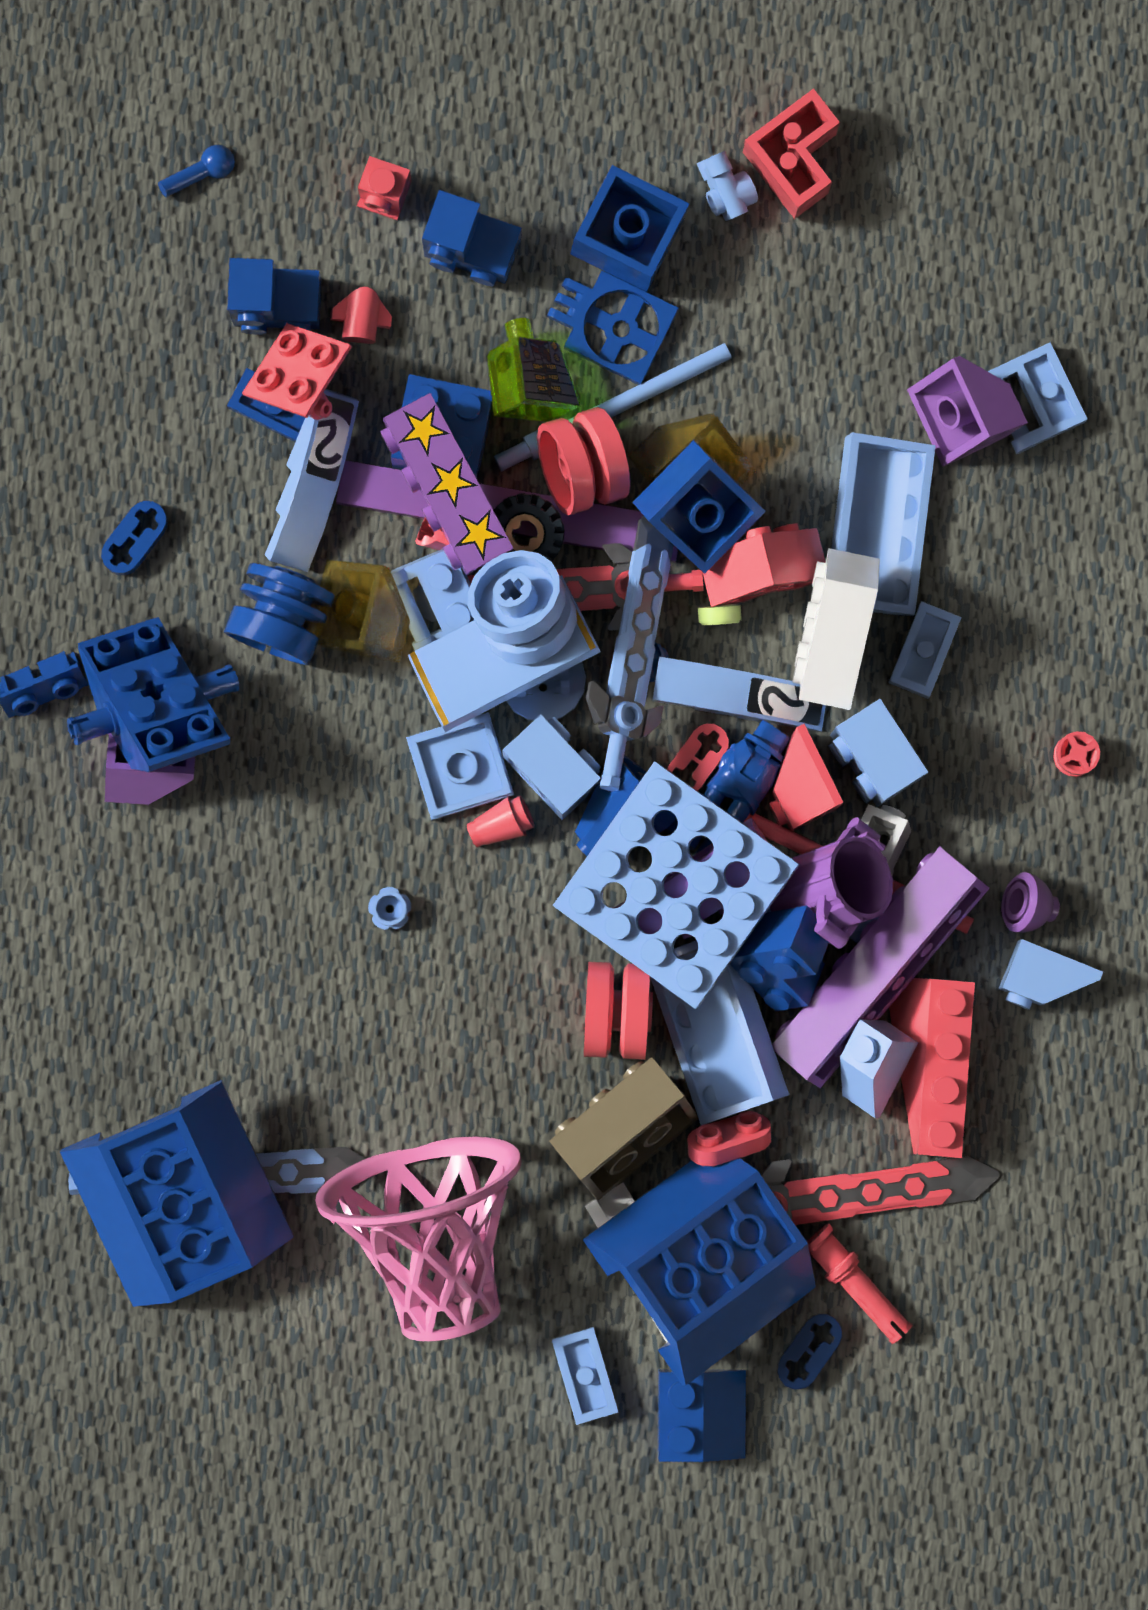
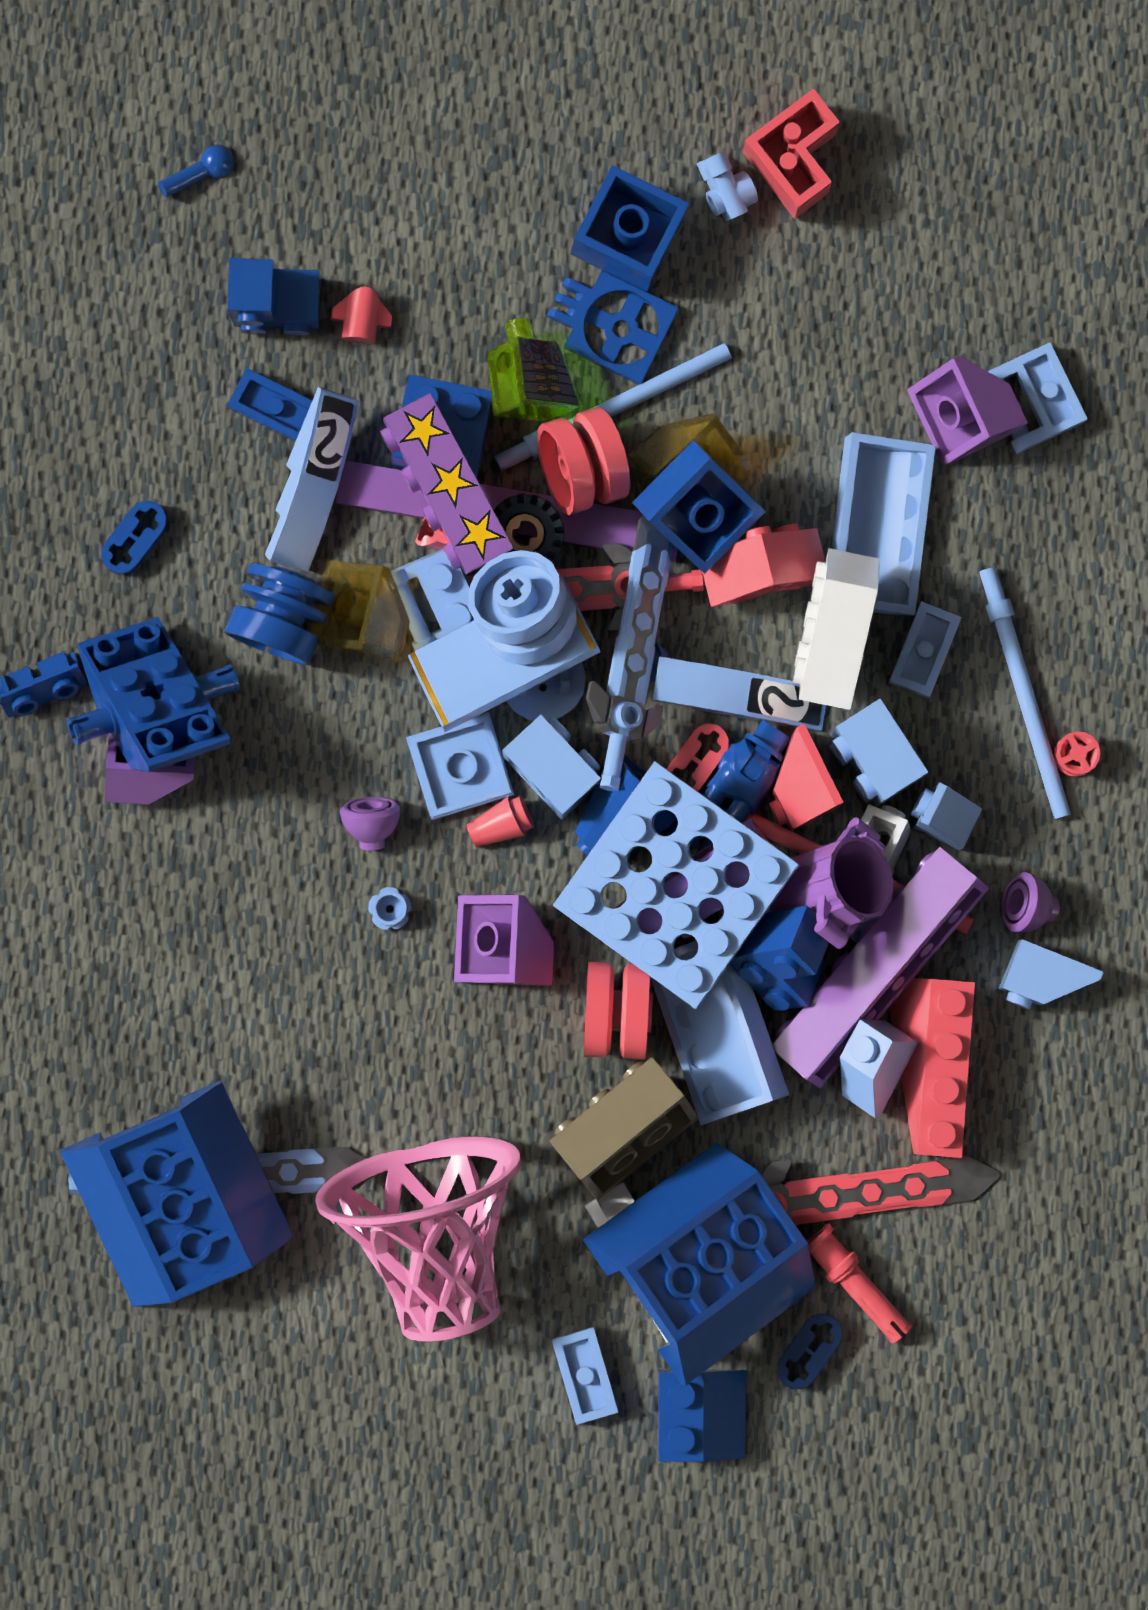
coral hinge [242,323,352,420] -> none
coral brick [357,156,412,221] -> none
blue brick [422,190,522,287] -> none
coral plate [687,1111,771,1166] -> none
yellowish green tile [698,605,742,625] -> none
none -> medium lavender brick [340,797,400,850]
none -> medium lavender slope [454,895,554,986]
none -> light blue slope [910,782,982,851]
none -> light blue bar [979,567,1071,819]

